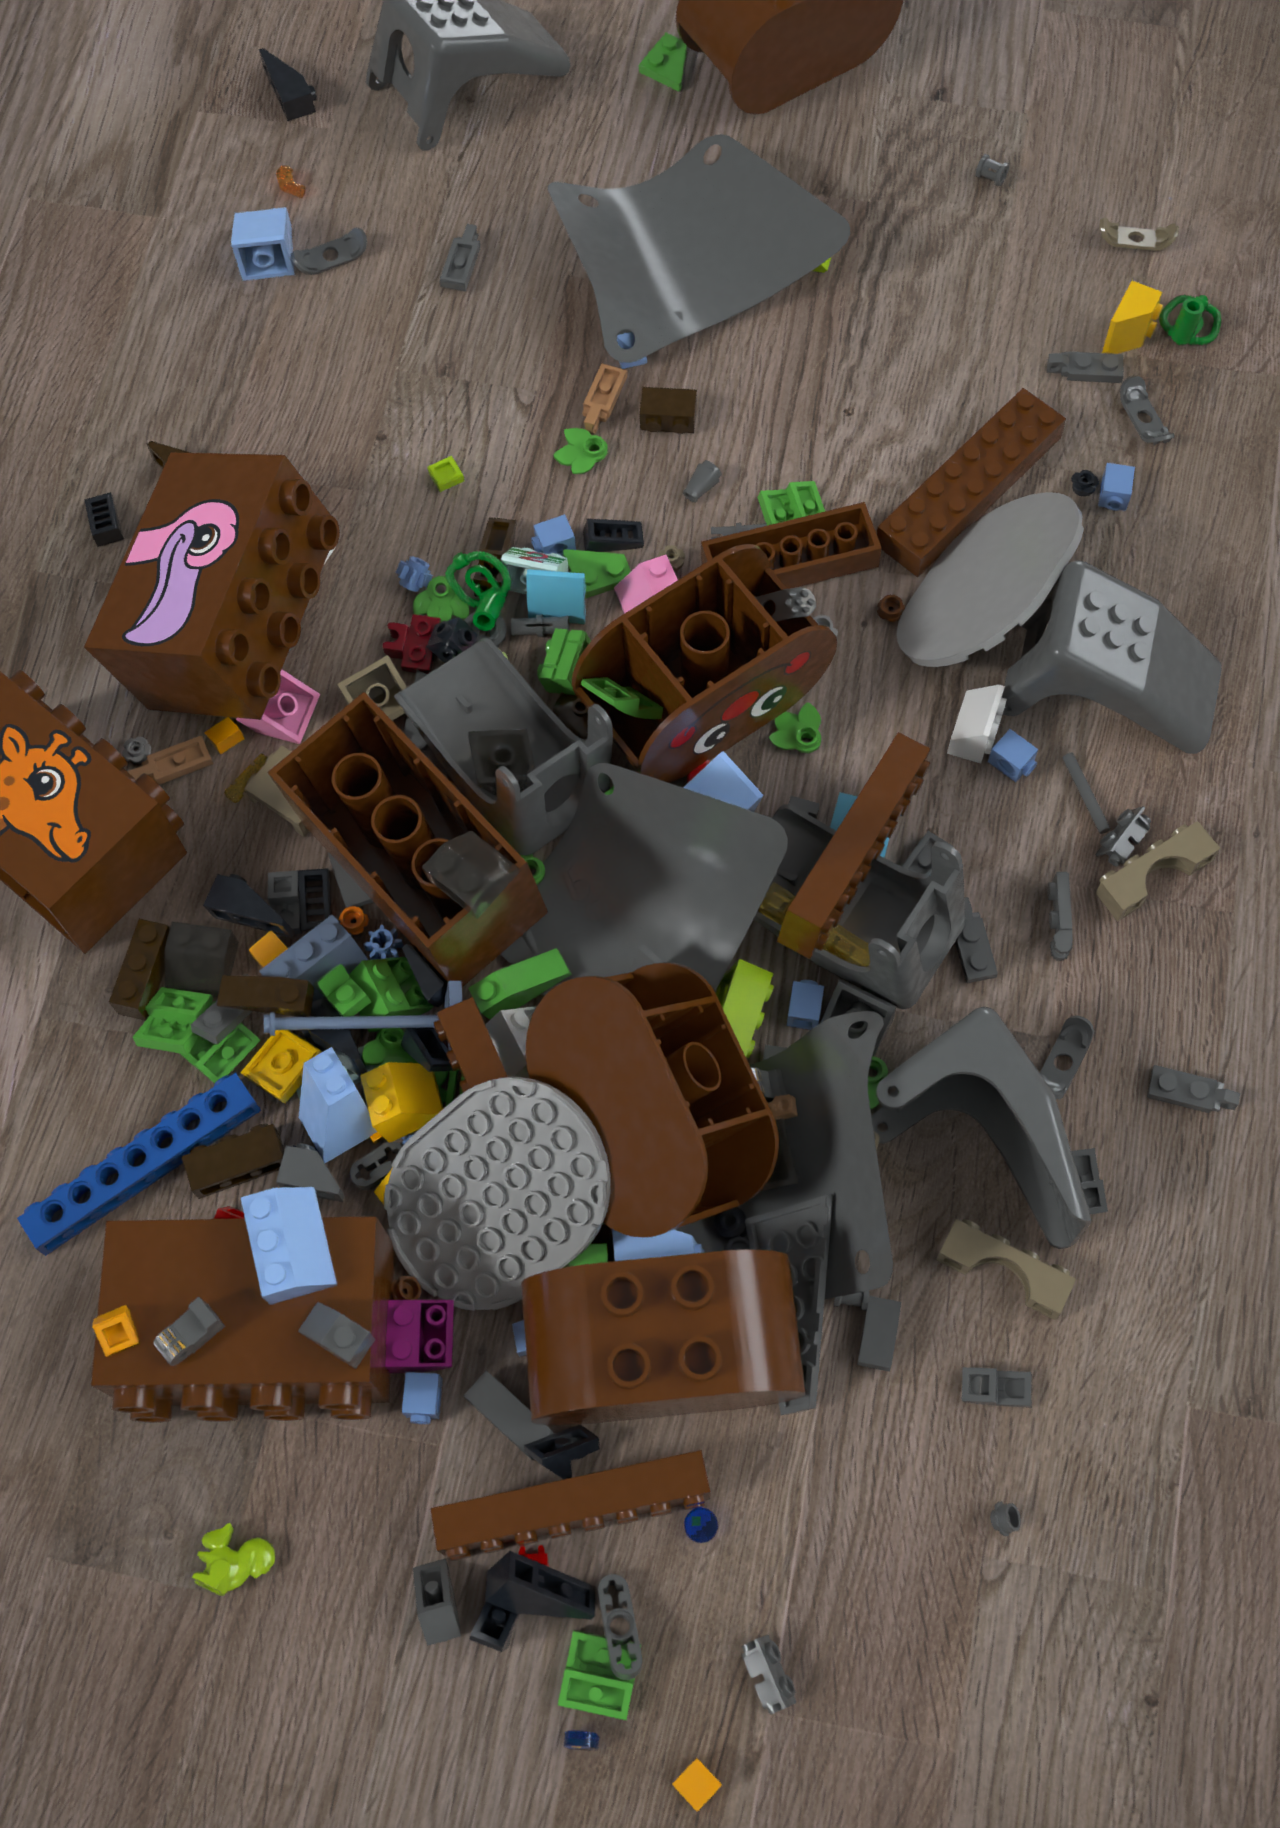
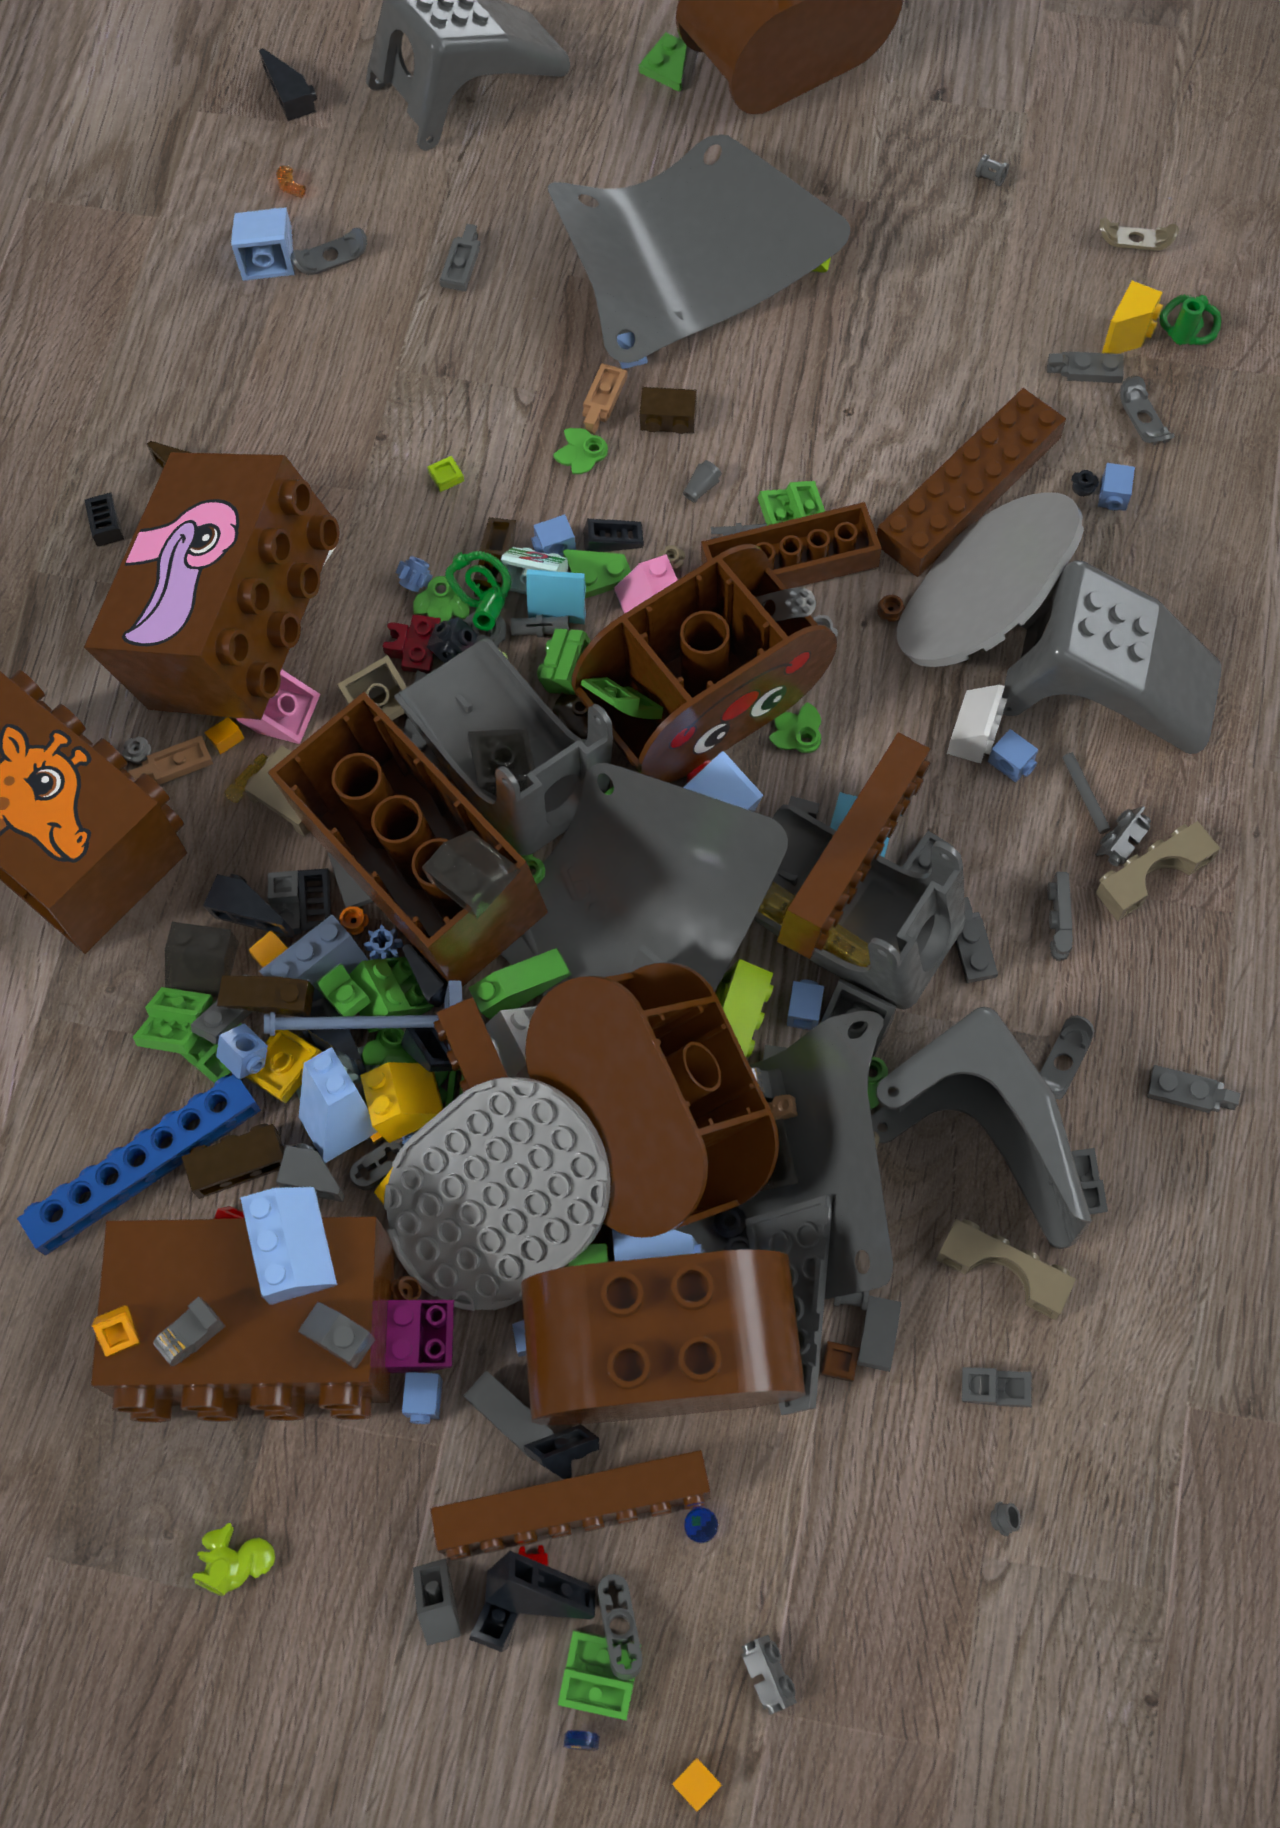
dark brown brick [109,918,177,1021] -> none
none -> medium blue brick [216,1023,268,1080]
none -> reddish brown tile [821,1341,860,1382]

